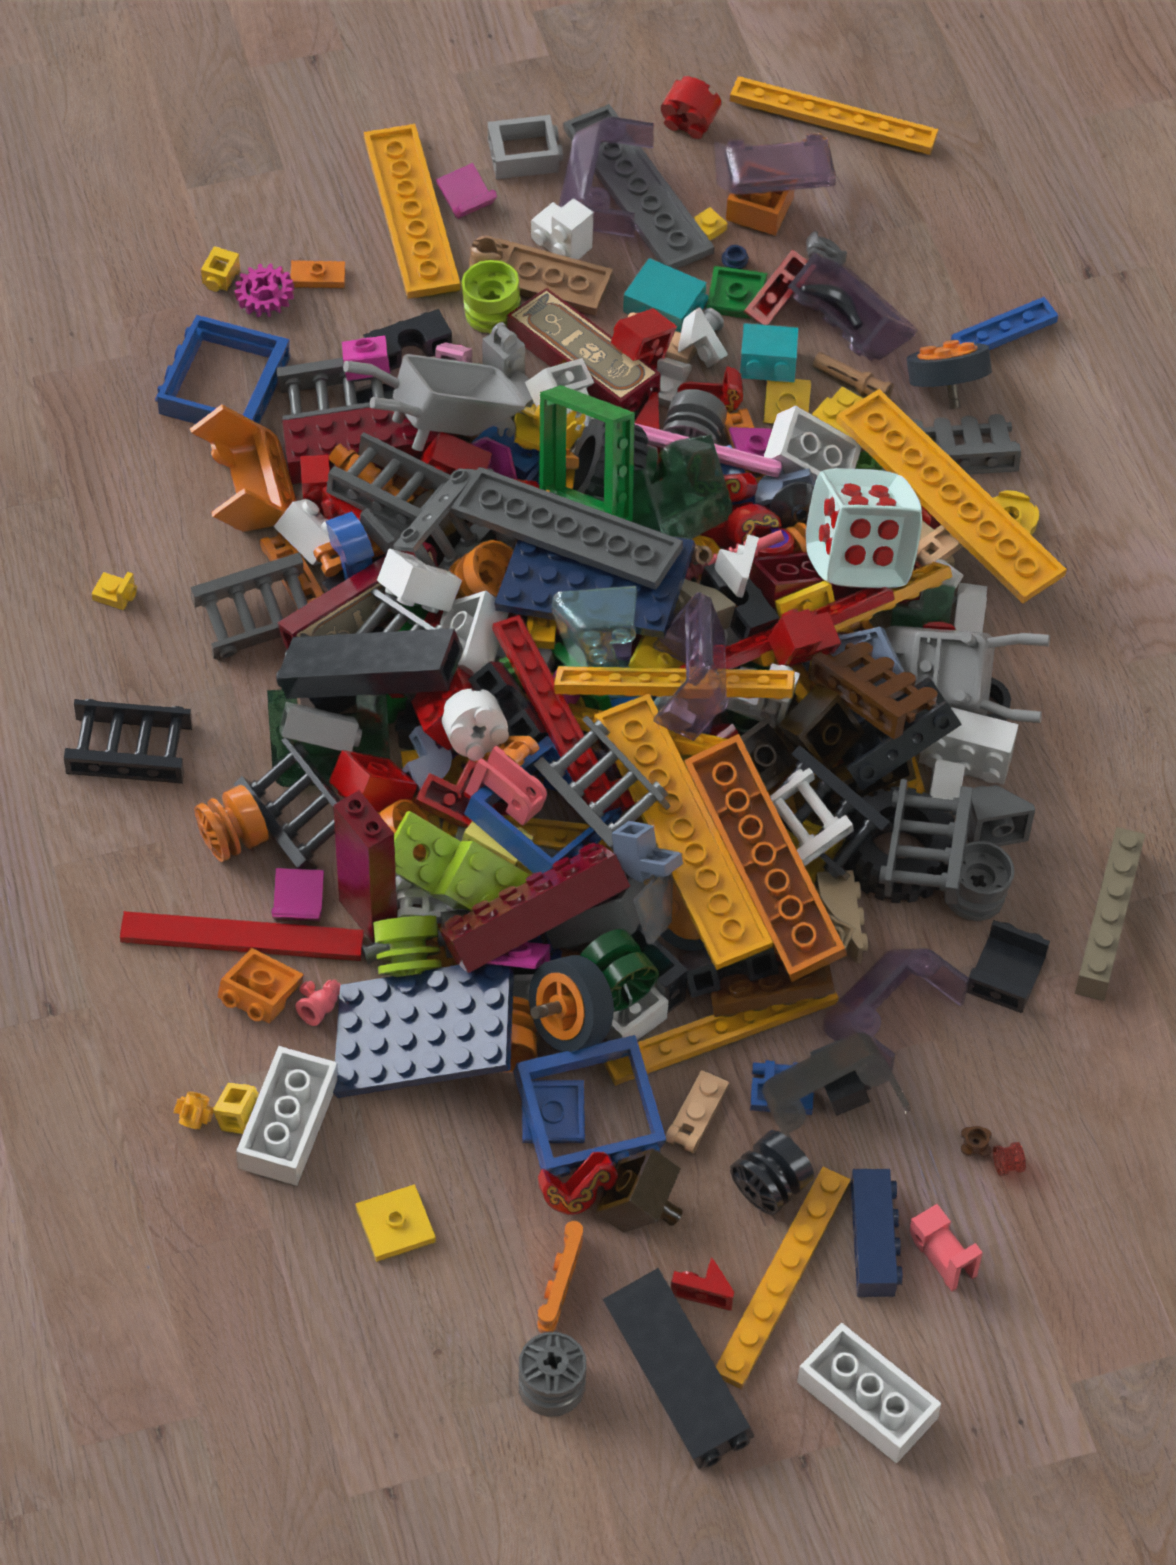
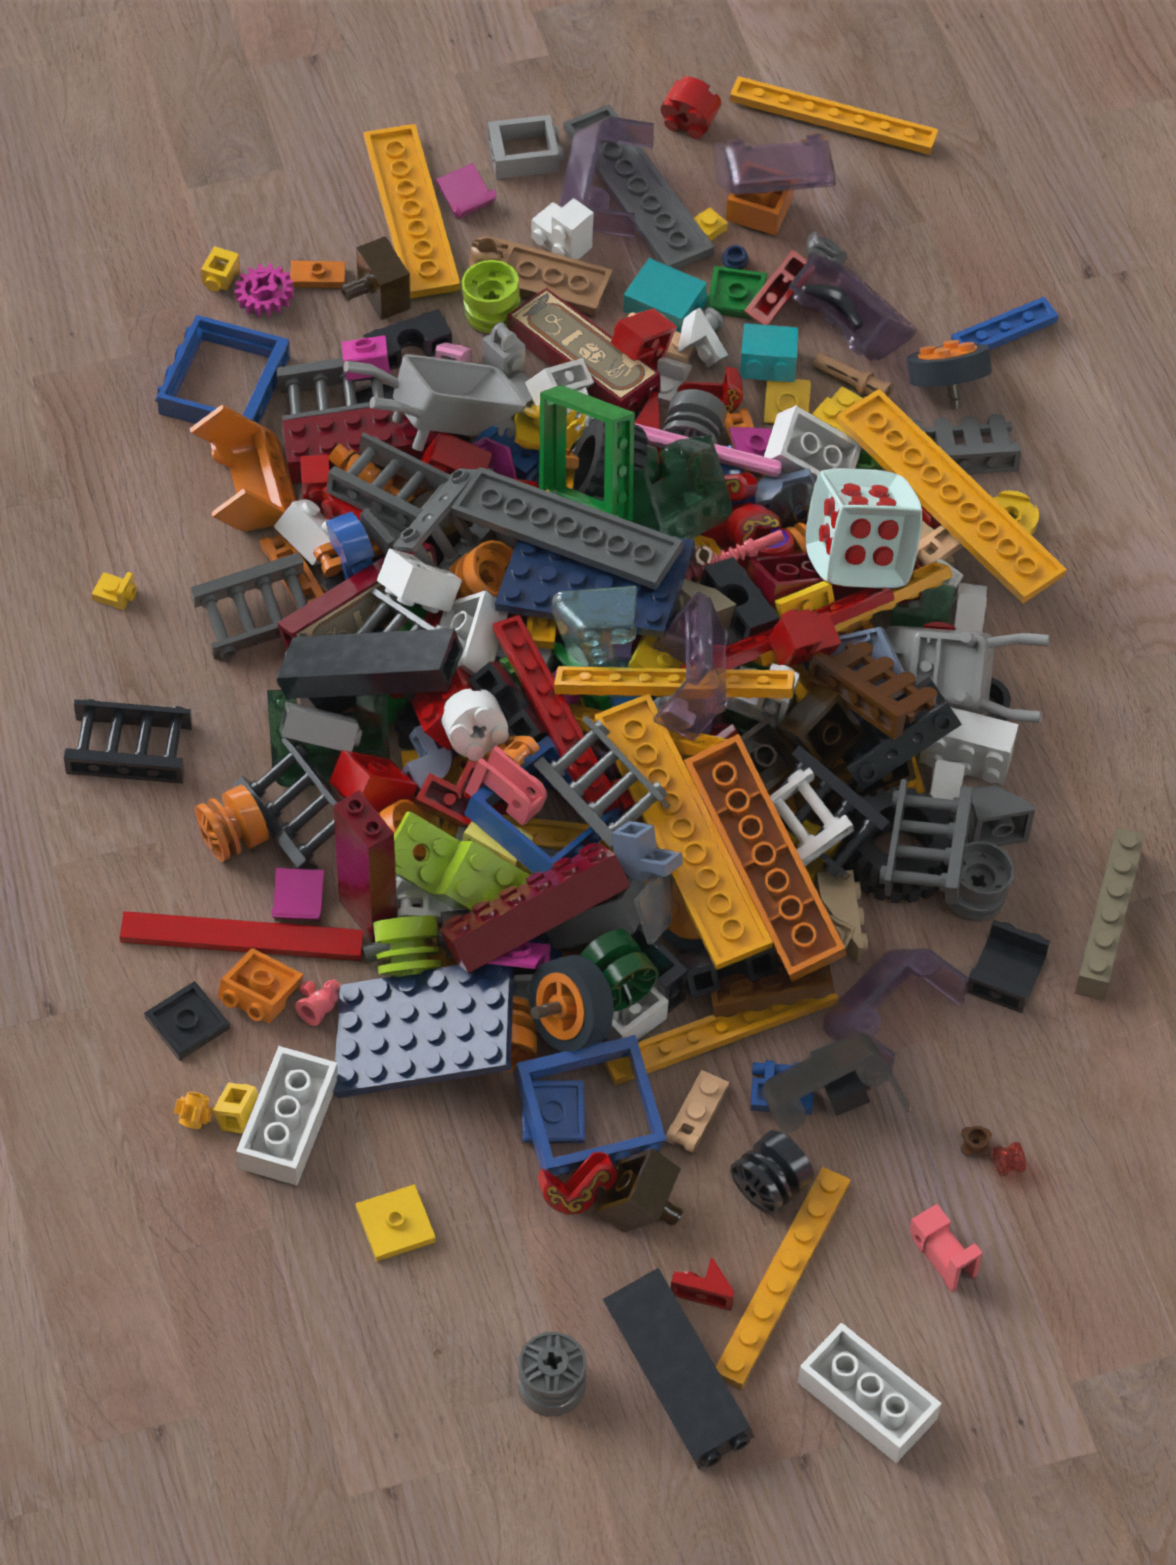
orange plate [537,1221,583,1334] -> none
white slope [714,535,759,598] -> none
dark blue brick [850,1169,903,1297] -> none
none -> black tile [144,981,230,1061]
none -> dark brown brick [340,236,411,320]

